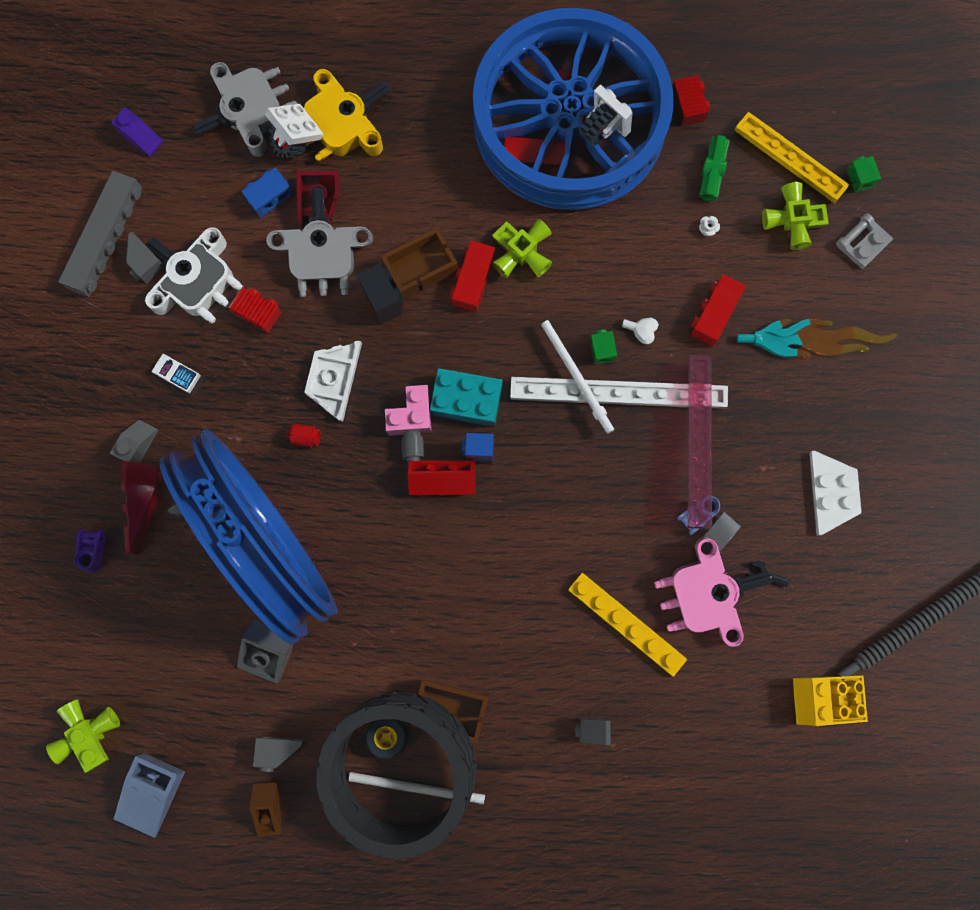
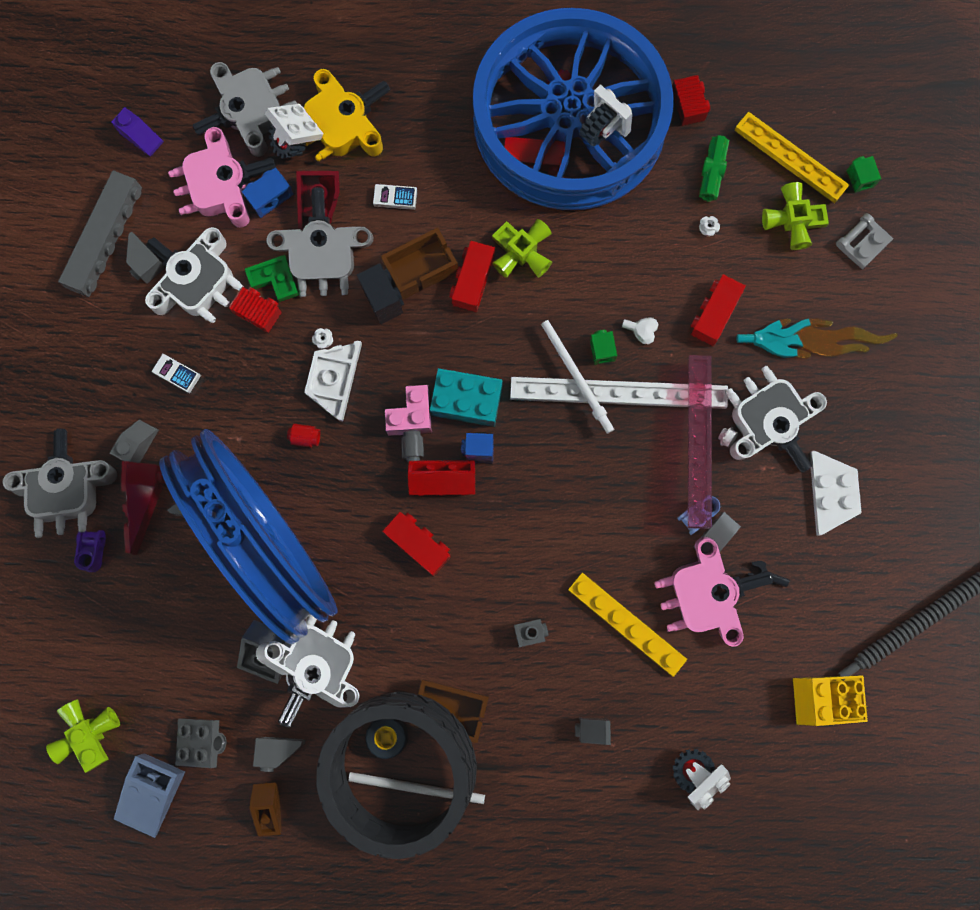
none -> piece [3,428,117,538]
none -> bright pink piece [168,127,276,228]
none -> dark grey plate [175,718,226,768]
none -> green plate [245,255,299,302]
none -> piece [256,615,359,727]
none -> white plate [312,328,333,349]
none -> tile [373,184,417,210]
none -> red brick [382,512,451,576]
none -> dark grey brick [514,619,549,647]
none -> plate [673,749,731,810]
none -> white plate [718,427,738,448]
none -> piece [726,366,827,473]

